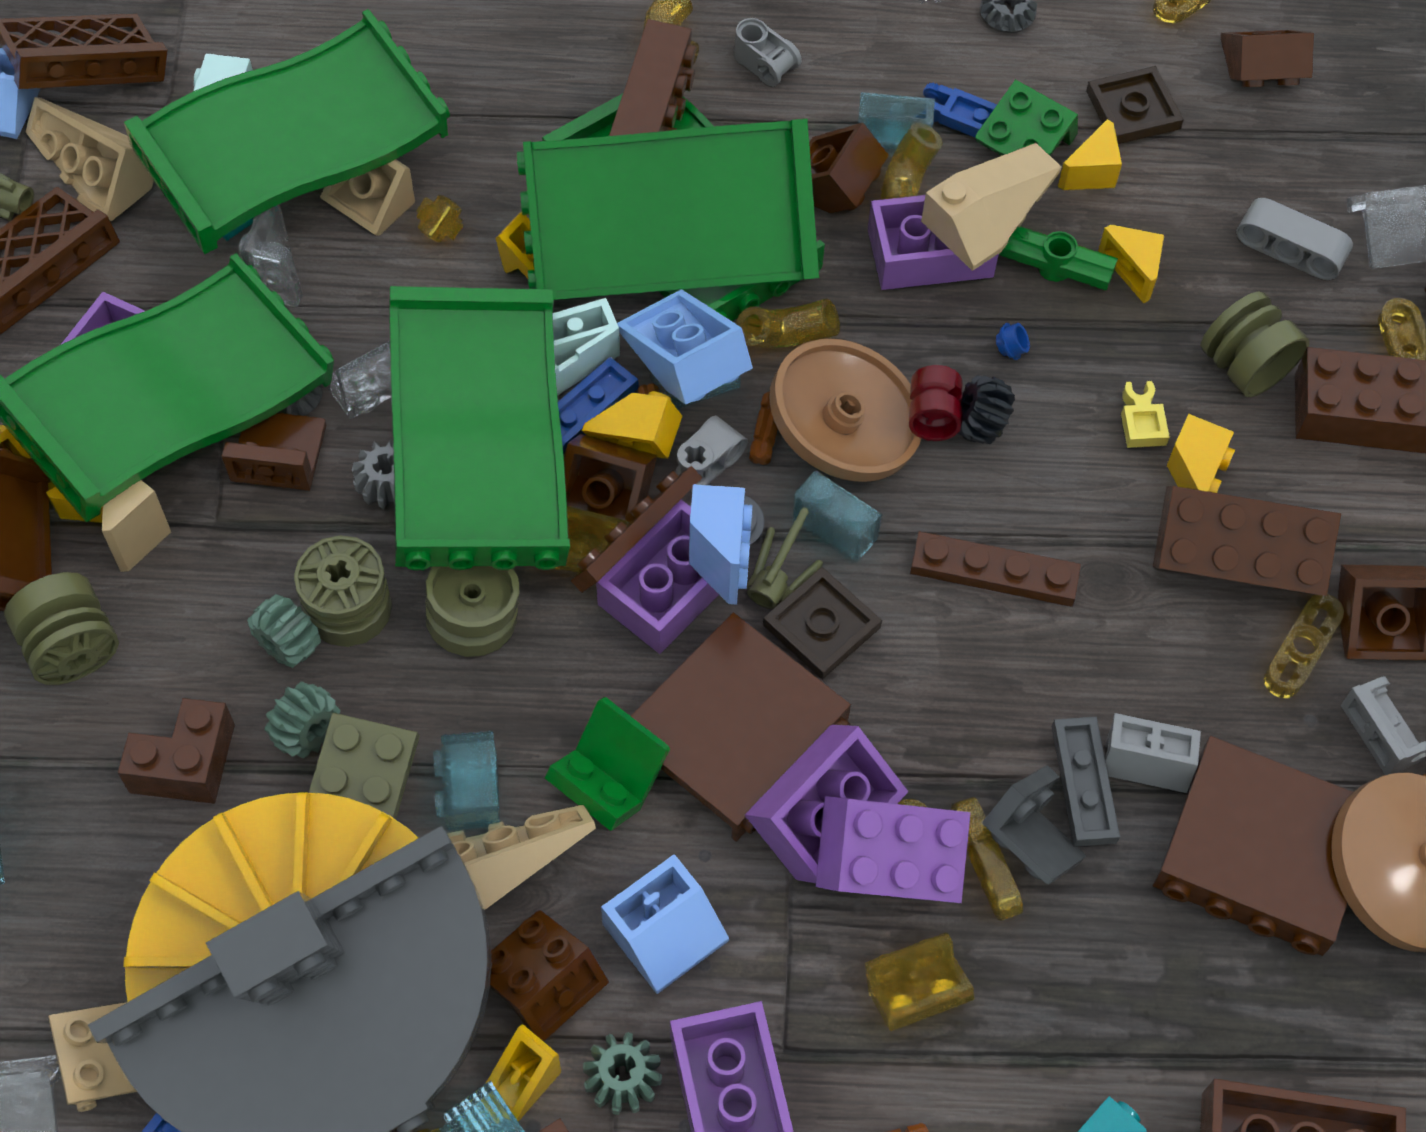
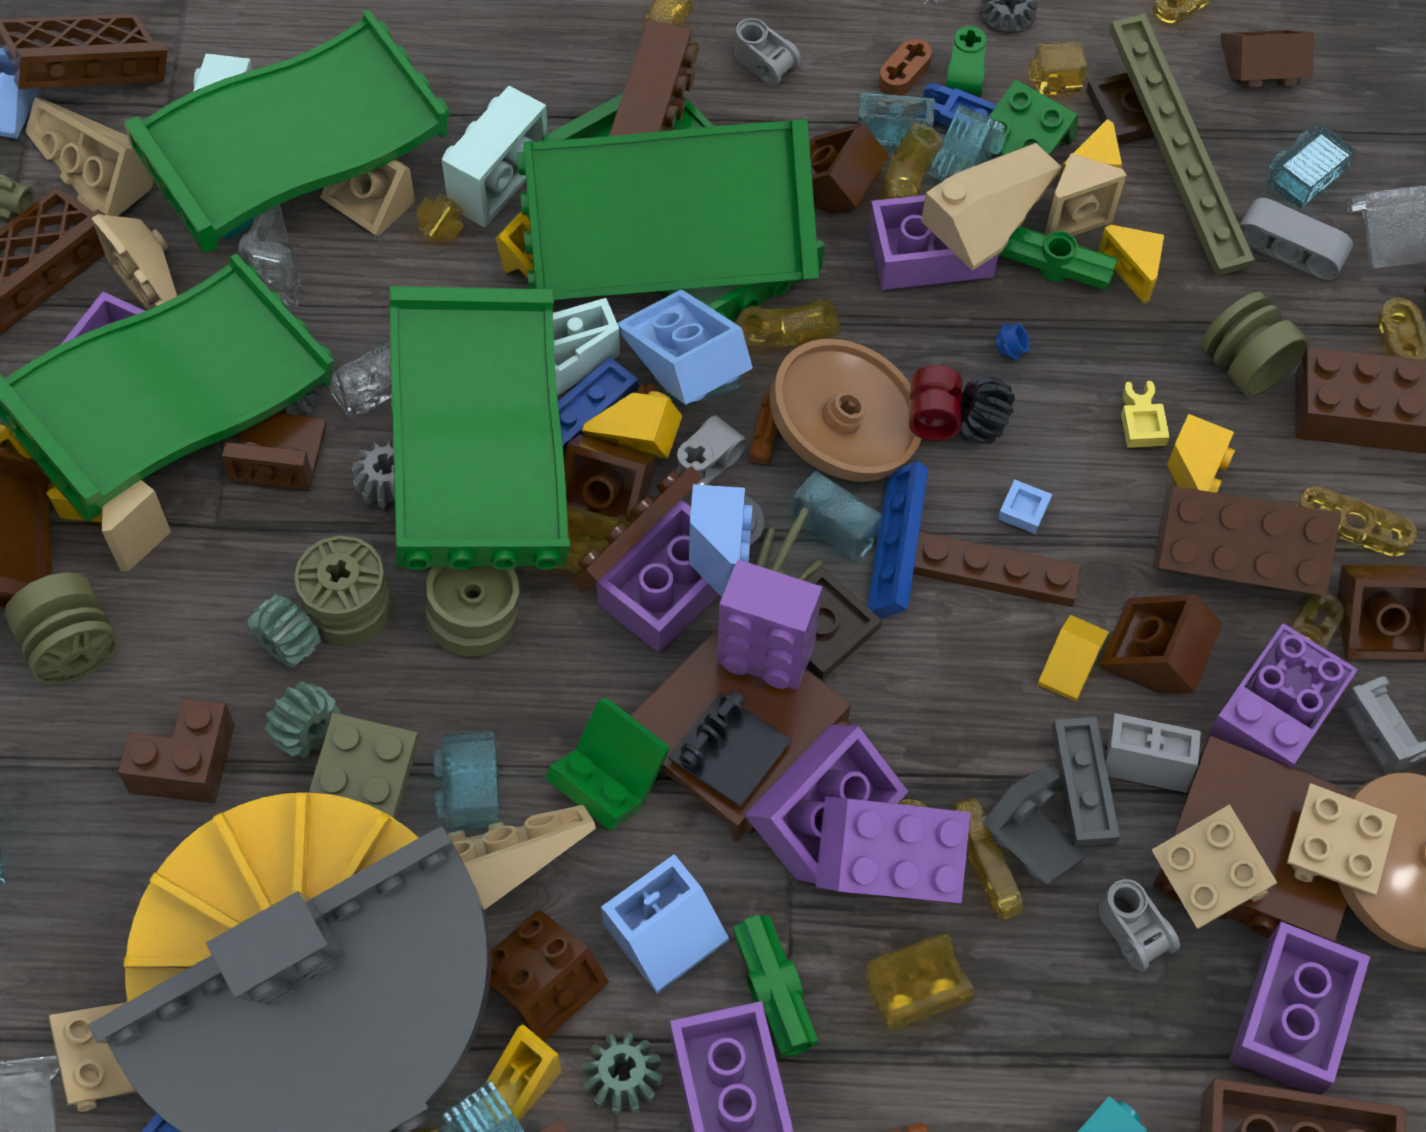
none -> tan wedge [91,214,178,311]
none -> light aqua brick [442,86,548,227]
none -> black hinge [669,691,792,808]
none -> medium lavender brick [717,559,822,690]
none -> green piece [733,915,818,1058]
none -> blue plate [867,461,929,619]
none -> dark orange beam [878,38,932,97]
none -> clear light blue brick [928,105,1007,181]
none -> green piece [946,26,987,97]
none -> light blue plate [998,479,1052,534]
none -> clear yellow brick [1028,40,1087,95]
none -> yellow slope [1037,615,1109,702]
none -> tan slope [1045,153,1126,236]
none -> light grey piece [1098,879,1180,972]
none -> reddish brown slope [1100,594,1222,693]
none -> olive plate [1109,13,1255,276]
none -> tan hinge [1152,804,1278,929]
none -> medium lavender slope [1207,623,1358,768]
none -> medium lavender brick [1229,922,1370,1095]
none -> clear light blue brick [1267,124,1356,208]
none -> tan hinge [1287,783,1397,896]
none -> clear yellow beam [1297,486,1417,556]

